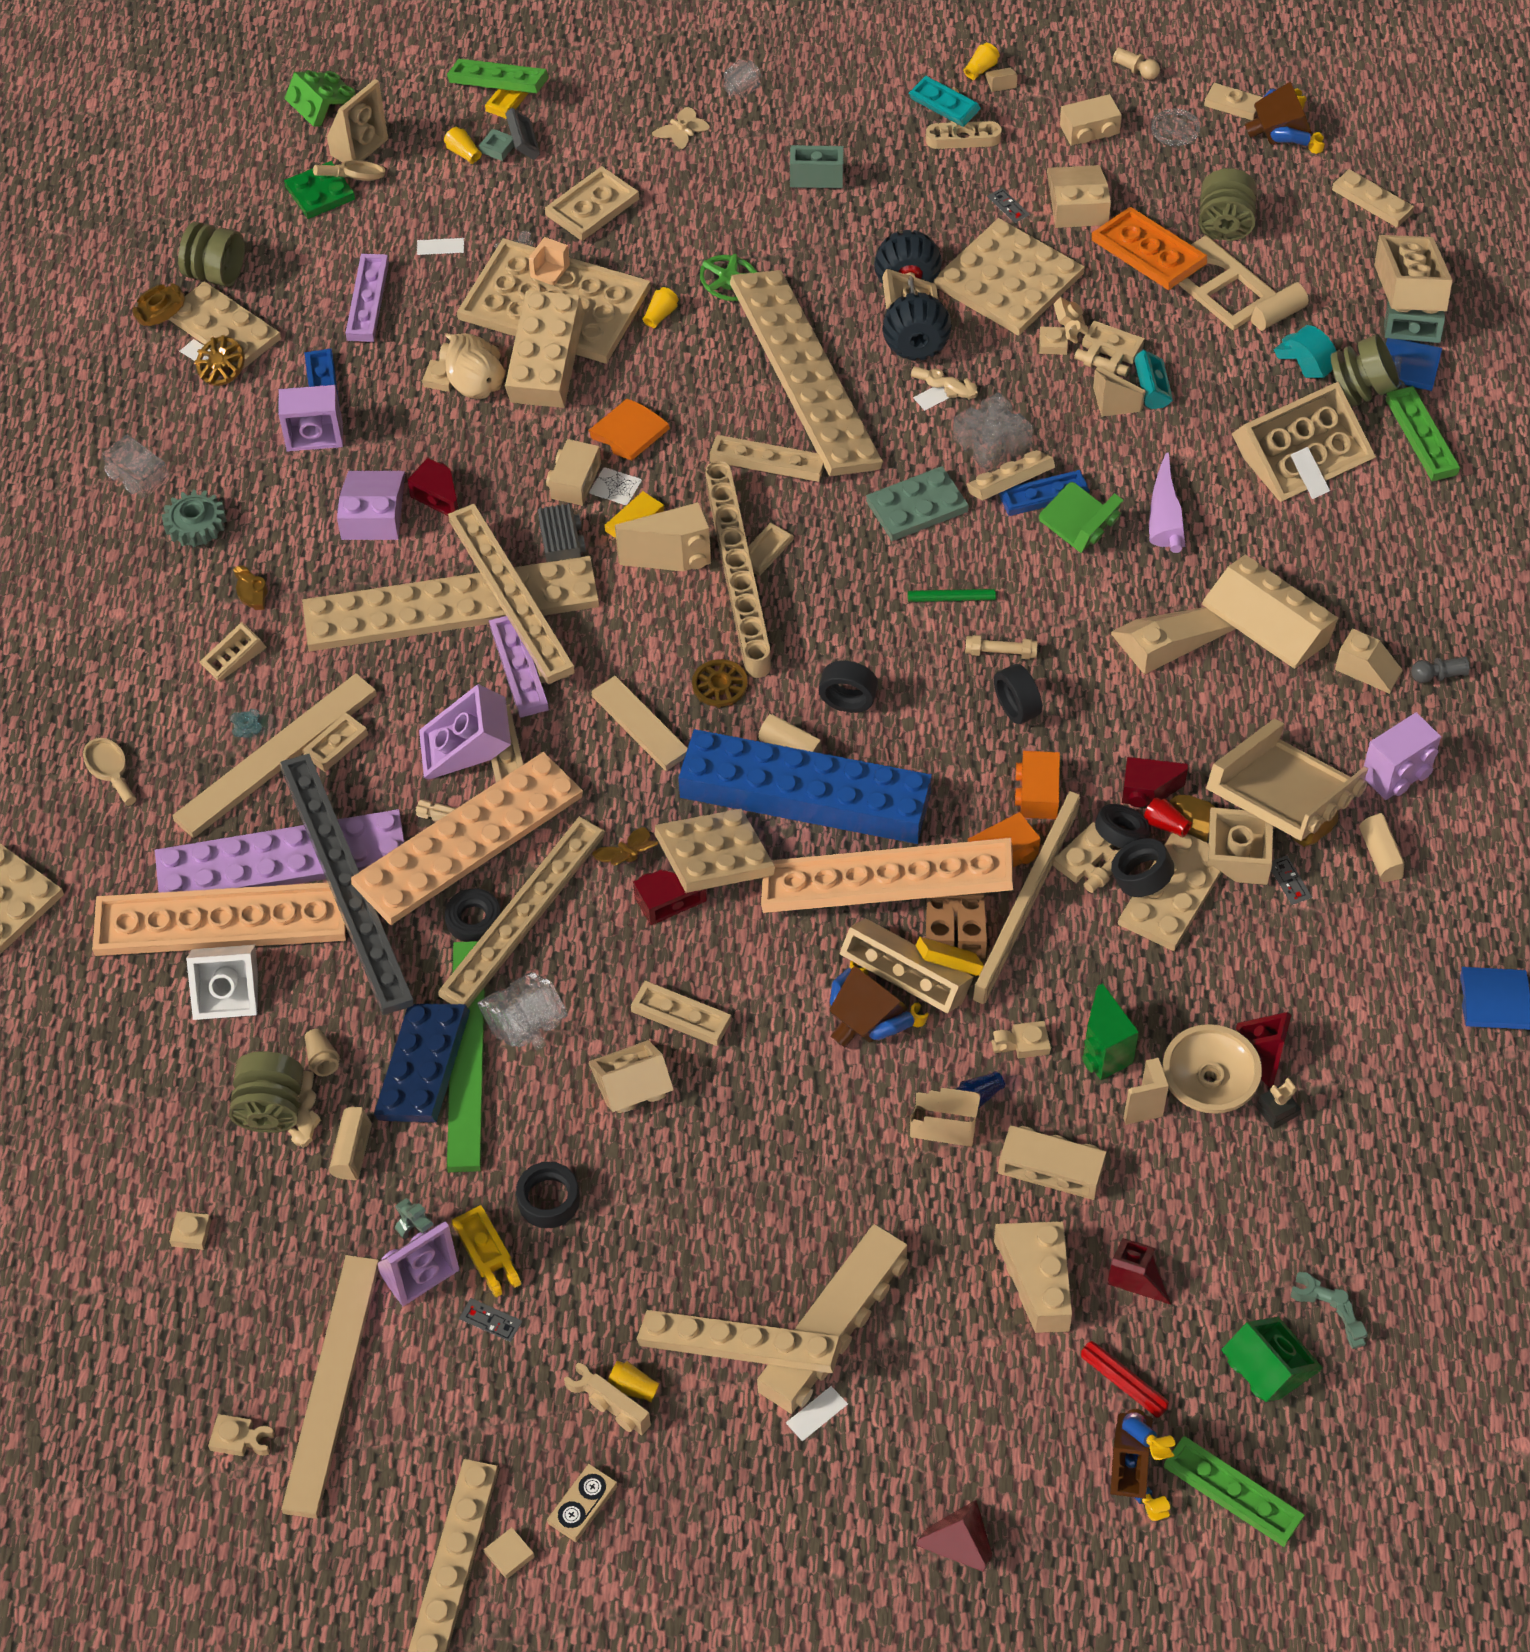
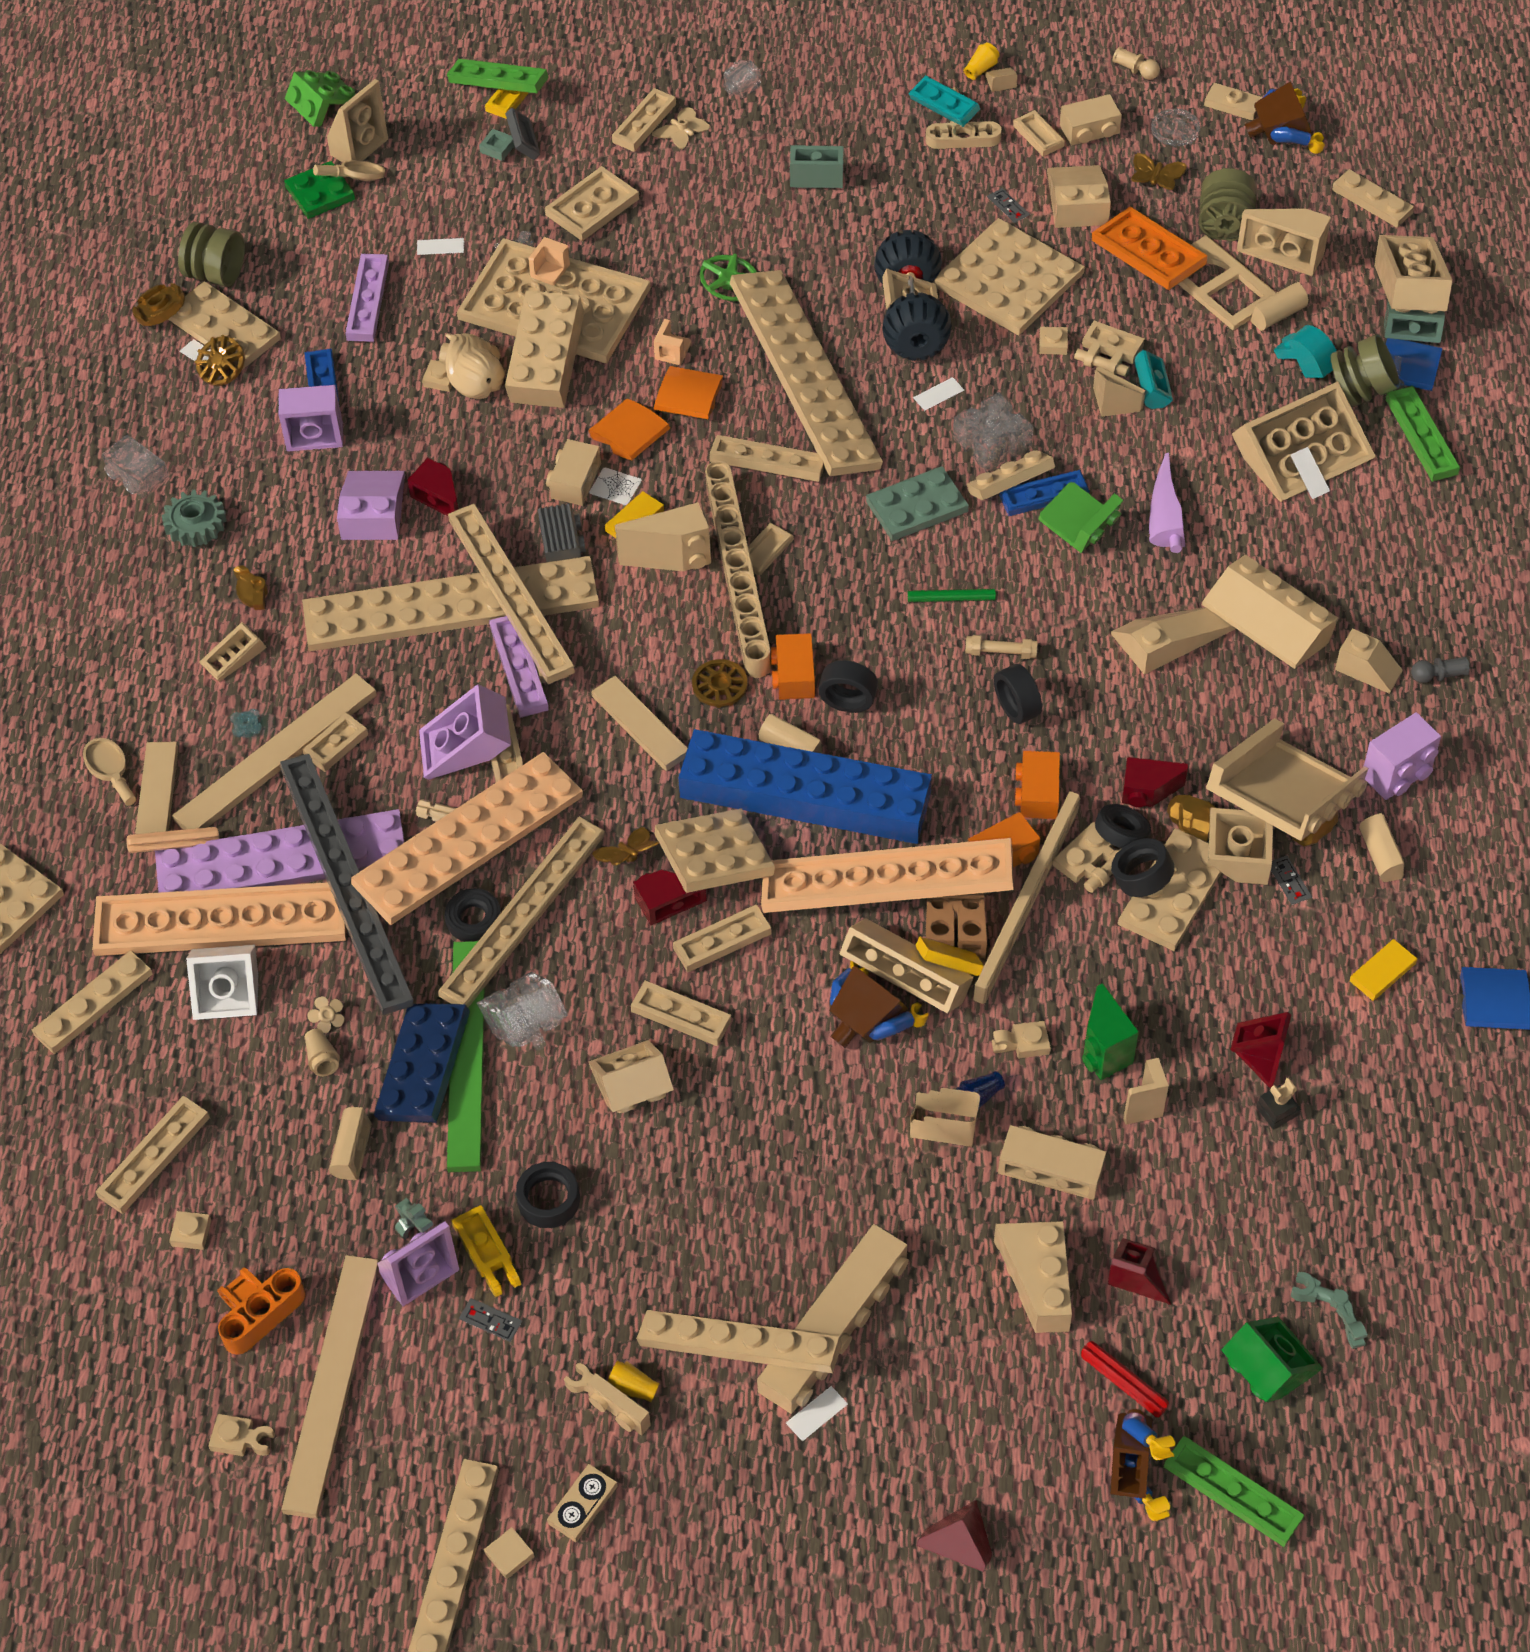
olive wheel [229,1051,304,1133] -> none
tan animal [288,1071,321,1148] -> none
yellow cone [444,127,482,164] -> none
yellow cone [642,287,679,328] -> none
tan animal [911,366,978,400] -> none
tan plate [1053,297,1088,343] -> none
red cone [1144,797,1192,838] -> none
tan dish [1162,1024,1262,1113] -> none
none -> tan plate [32,951,153,1054]
none -> tan plate [96,1096,210,1214]
none -> light nougat axle [126,827,219,853]
none -> tan tile [135,742,178,834]
none -> orange piece [217,1267,305,1355]
none -> tan plant [307,996,344,1033]
none -> tan plate [612,88,676,152]
none -> light nougat panel [654,319,691,366]
none -> orange slope [654,366,723,419]
none -> tan plate [673,904,772,973]
none -> orange brick [770,633,815,700]
none -> tan tile [1013,110,1065,157]
none -> pearl gold piece [1131,153,1187,190]
none -> tan slope [1237,208,1331,276]
none -> yellow tile [1350,939,1417,1001]

